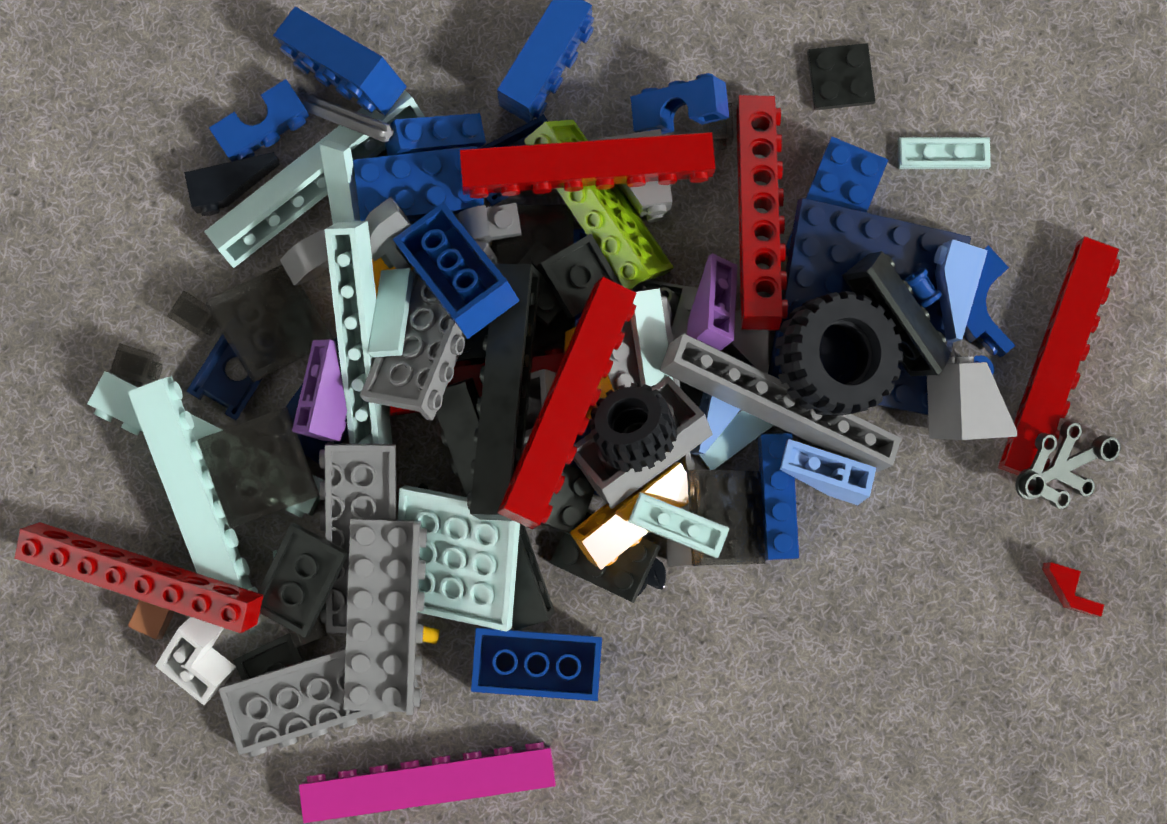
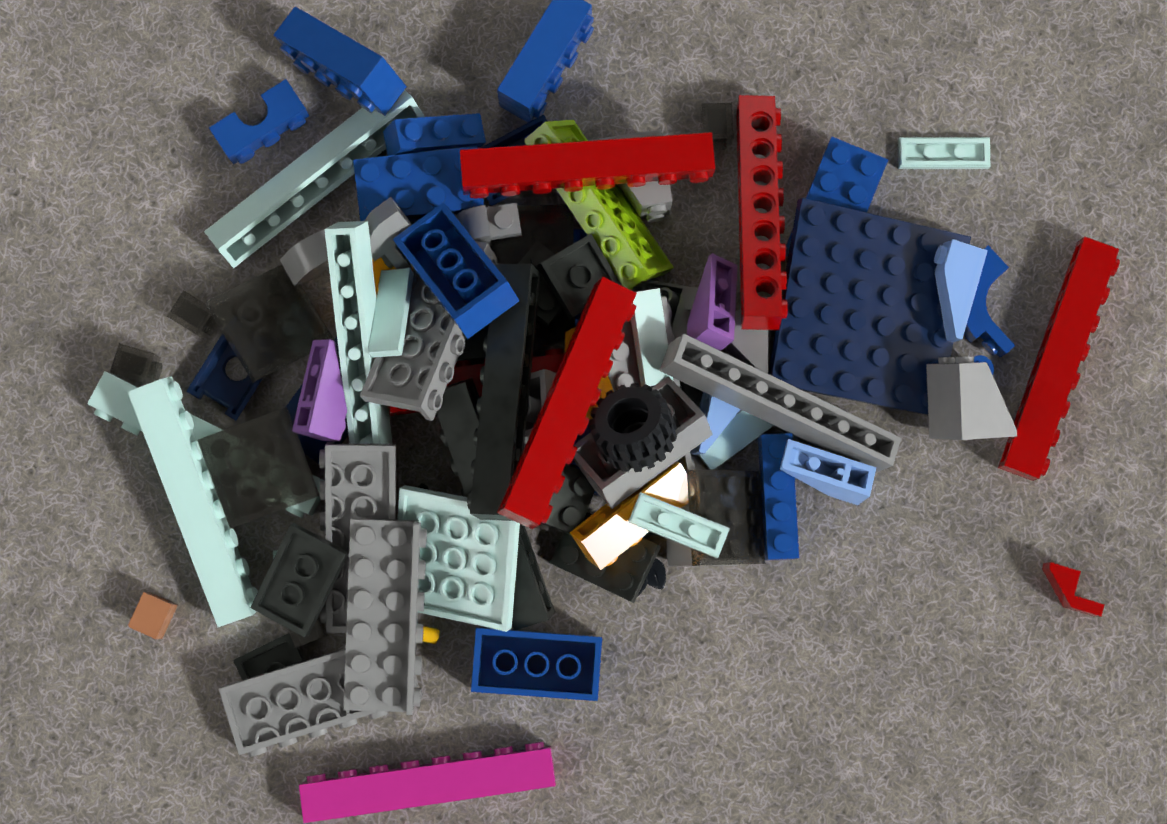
red brick [14,522,264,633] -> none
white brick [155,617,236,705] -> none
black slope [184,152,280,216] -> none
light grey axle [304,95,394,142] -> none
light aqua tile [319,139,360,224] -> none
blue arch [630,73,730,134] -> none
black tyre [775,291,903,416] -> none
pearl dark grey plate [807,43,875,110] -> none
pearl dark grey slope [841,251,952,376] -> none
blue bush [904,268,942,308] -> none
plant [1015,421,1121,509] -> none

